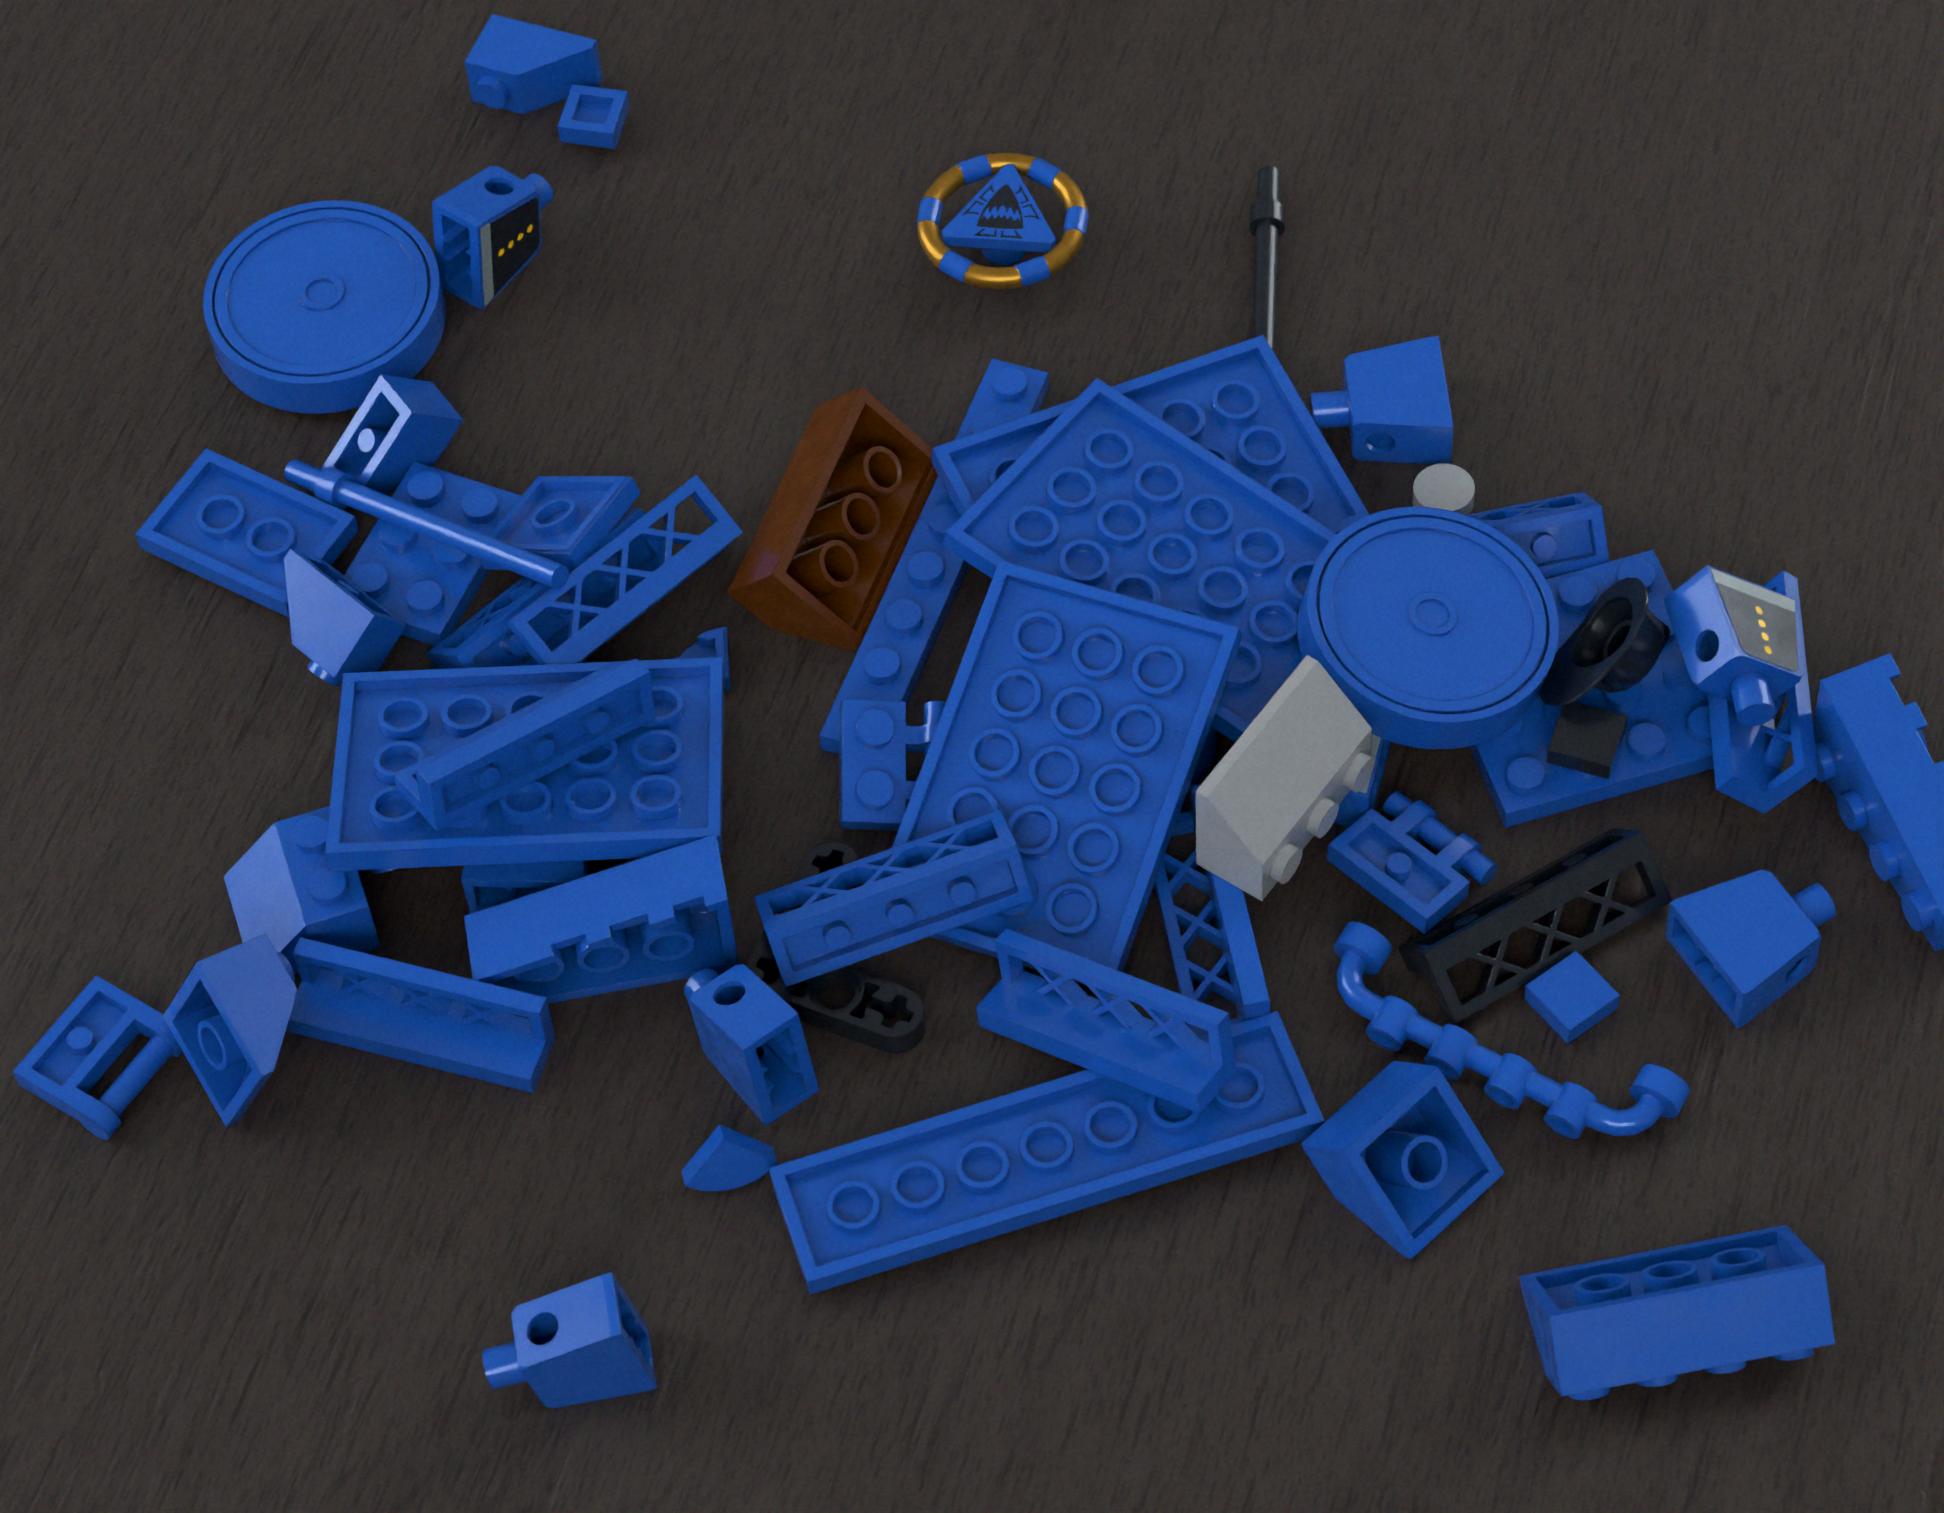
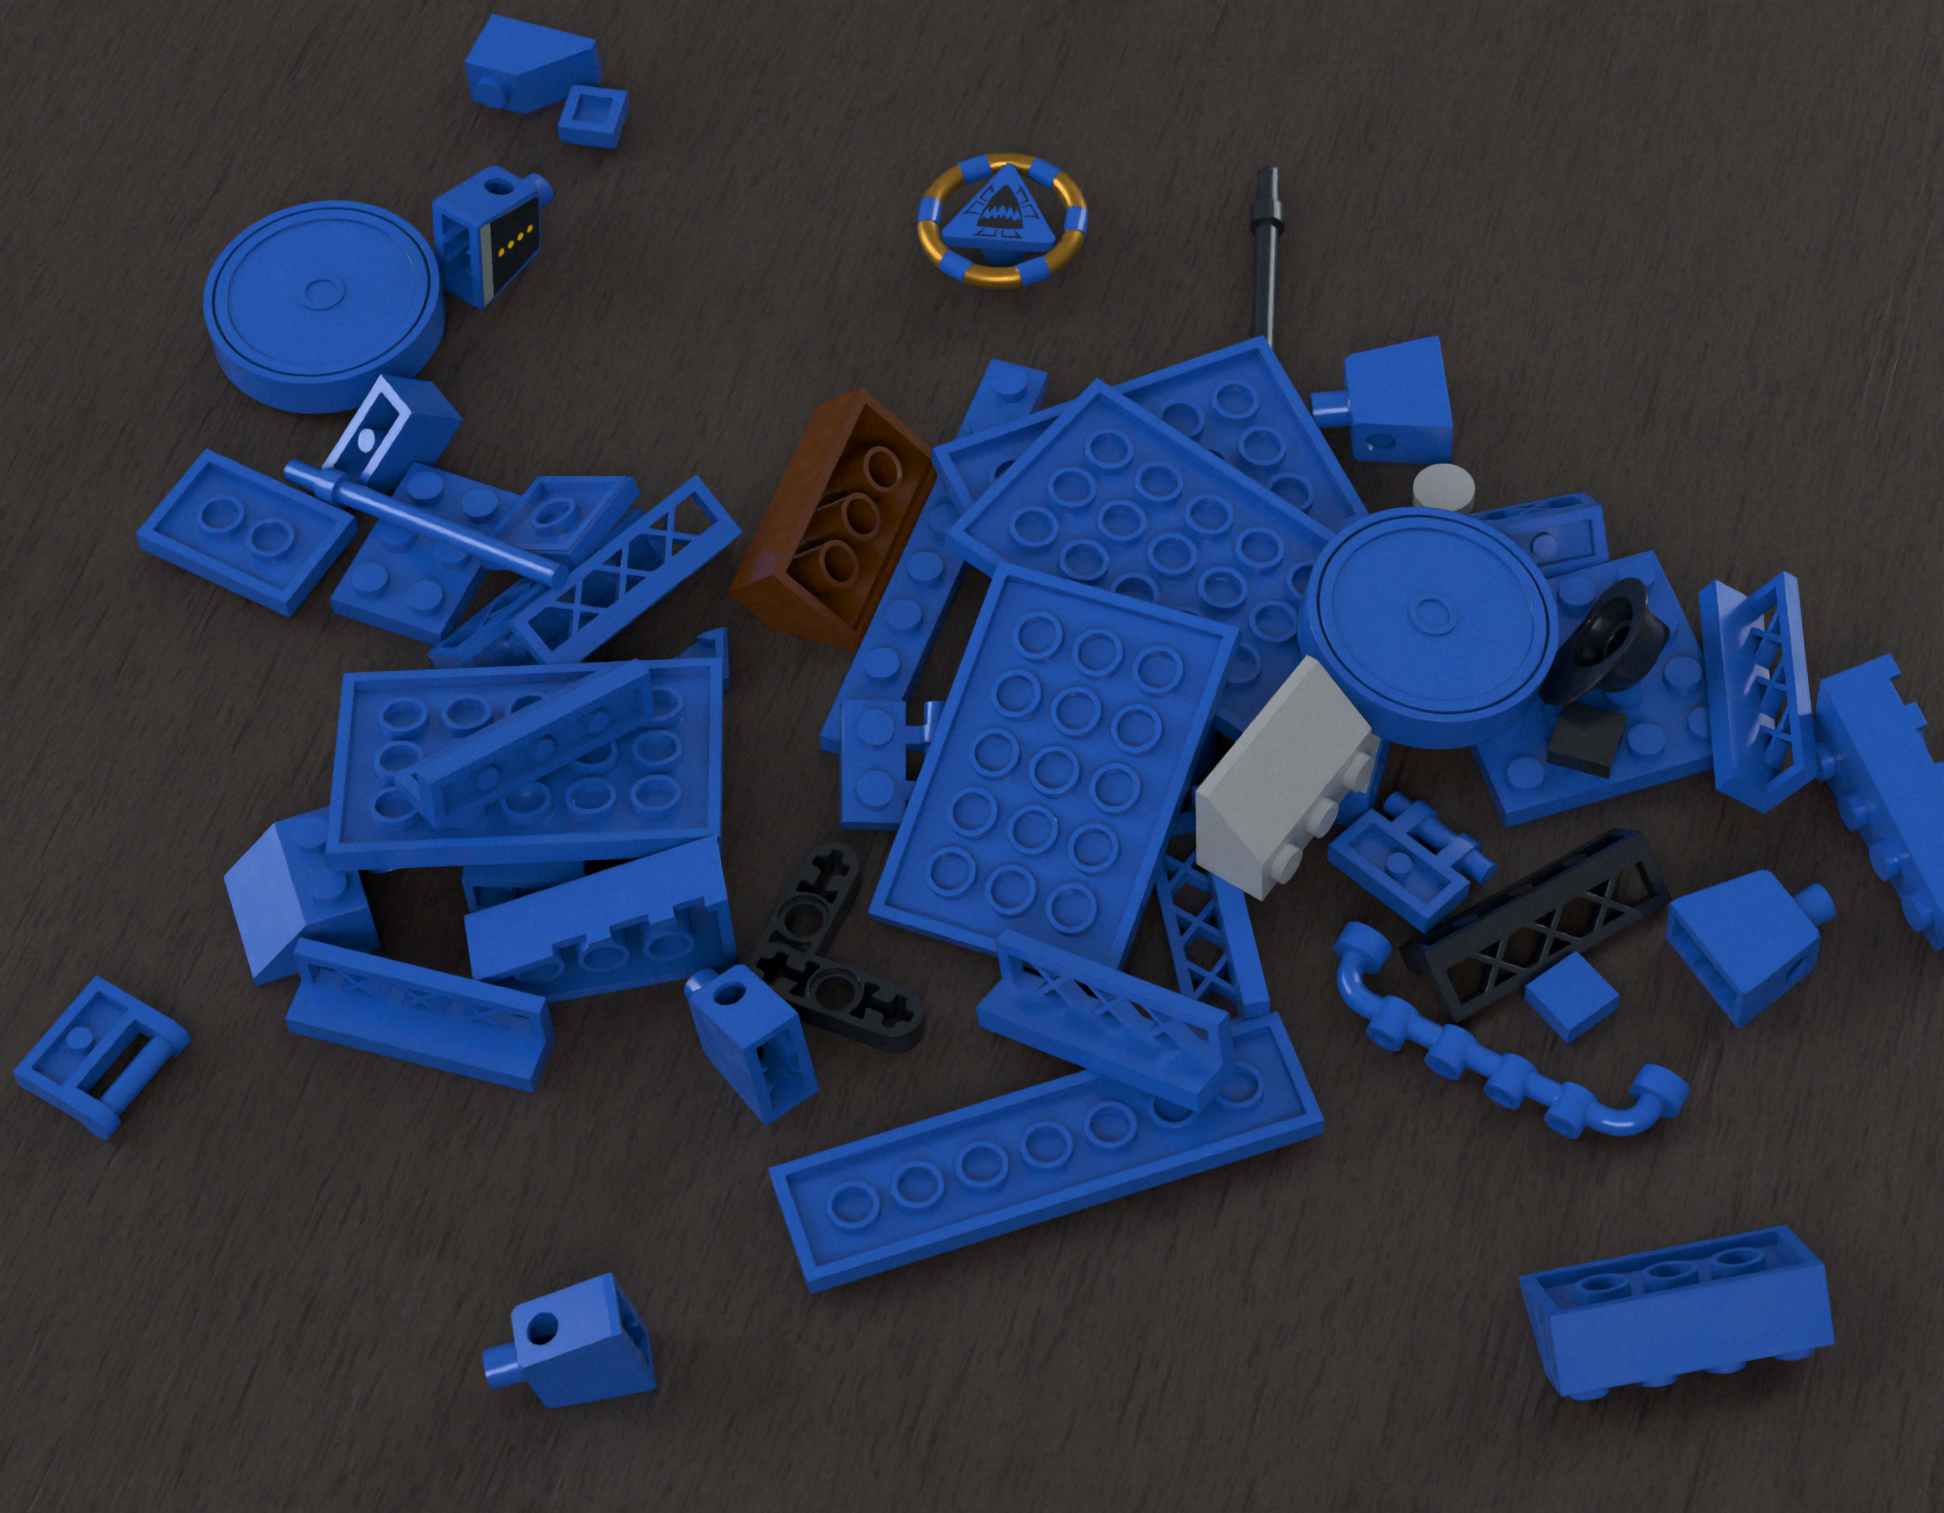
blue slope [163,933,298,1128] -> none
slope [284,549,407,687] -> none
blue tile [681,1124,778,1191] -> none
blue fence [754,810,1034,987] -> none
blue slope [1300,1060,1505,1259] -> none
blue torso [1664,565,1804,726] -> none

